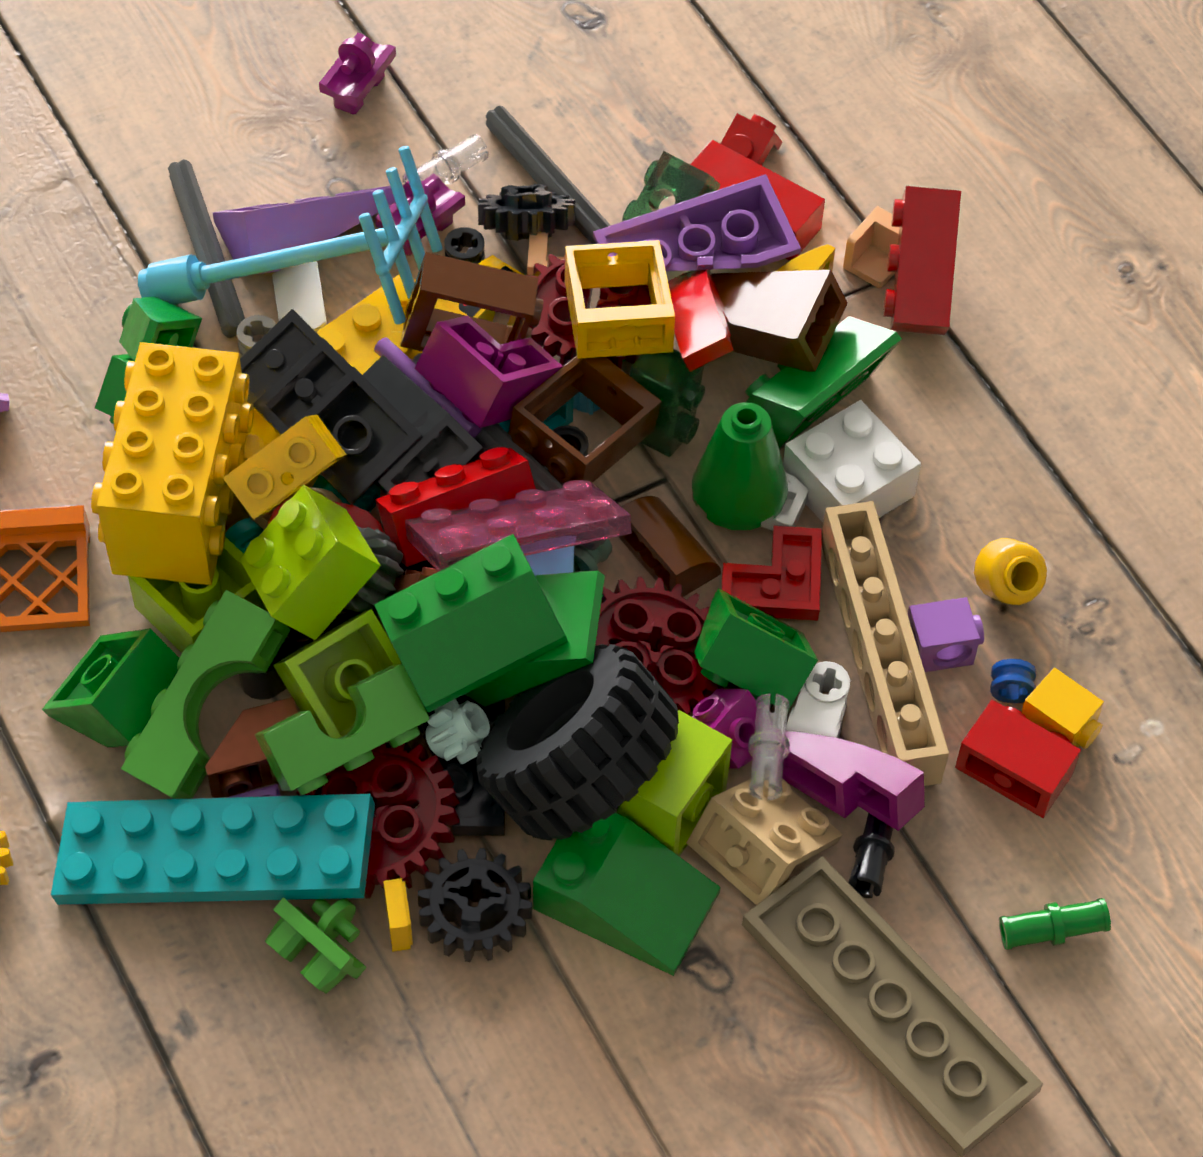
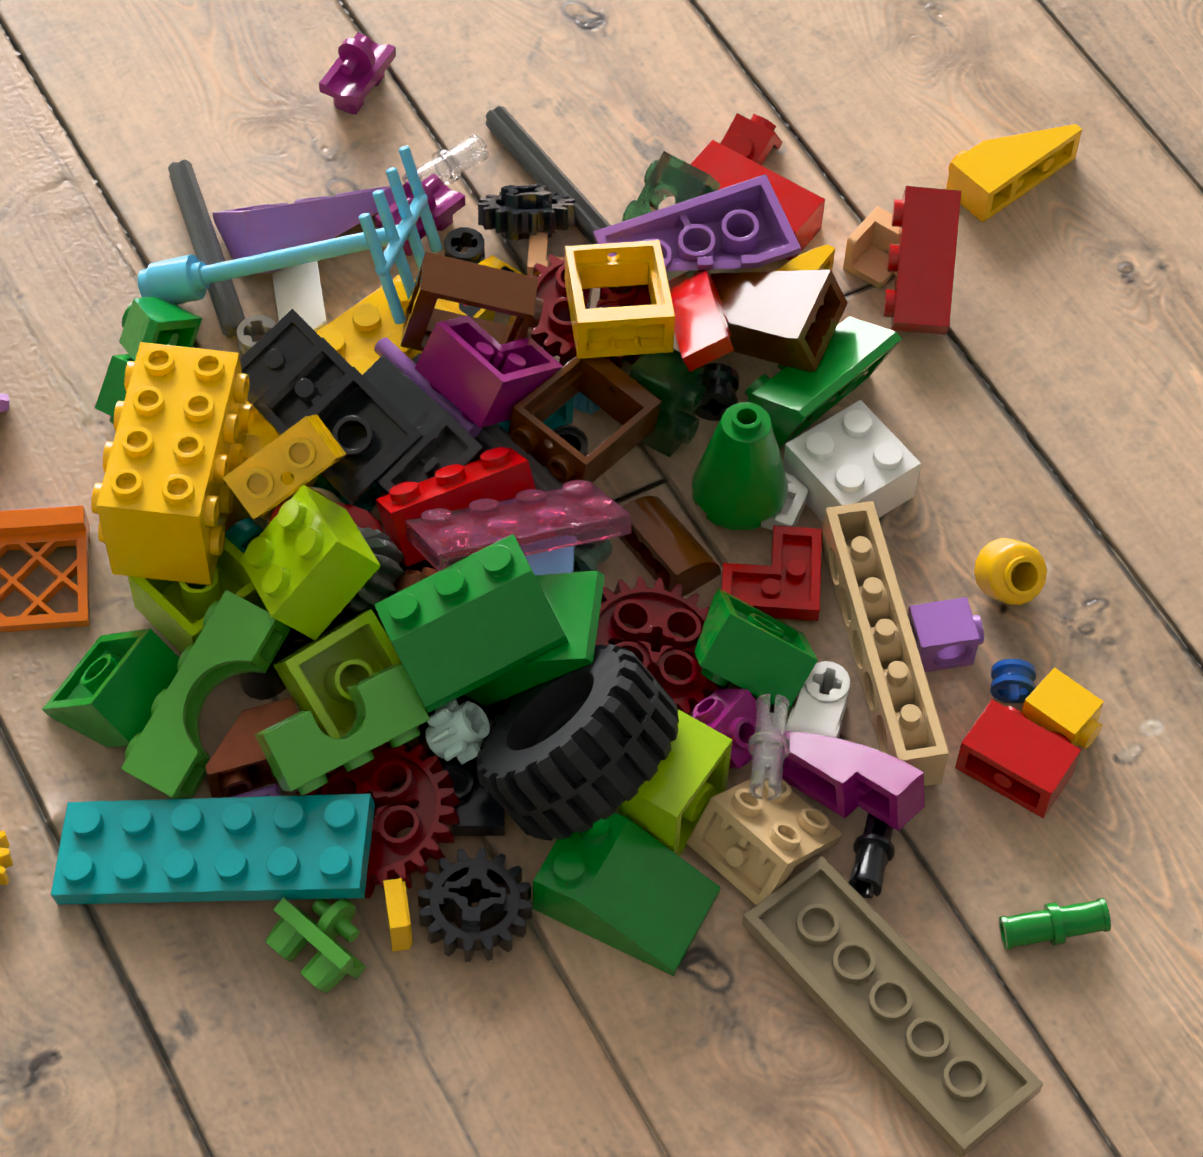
none -> black wheel [691,363,739,421]
none -> yellow slope [946,124,1082,223]

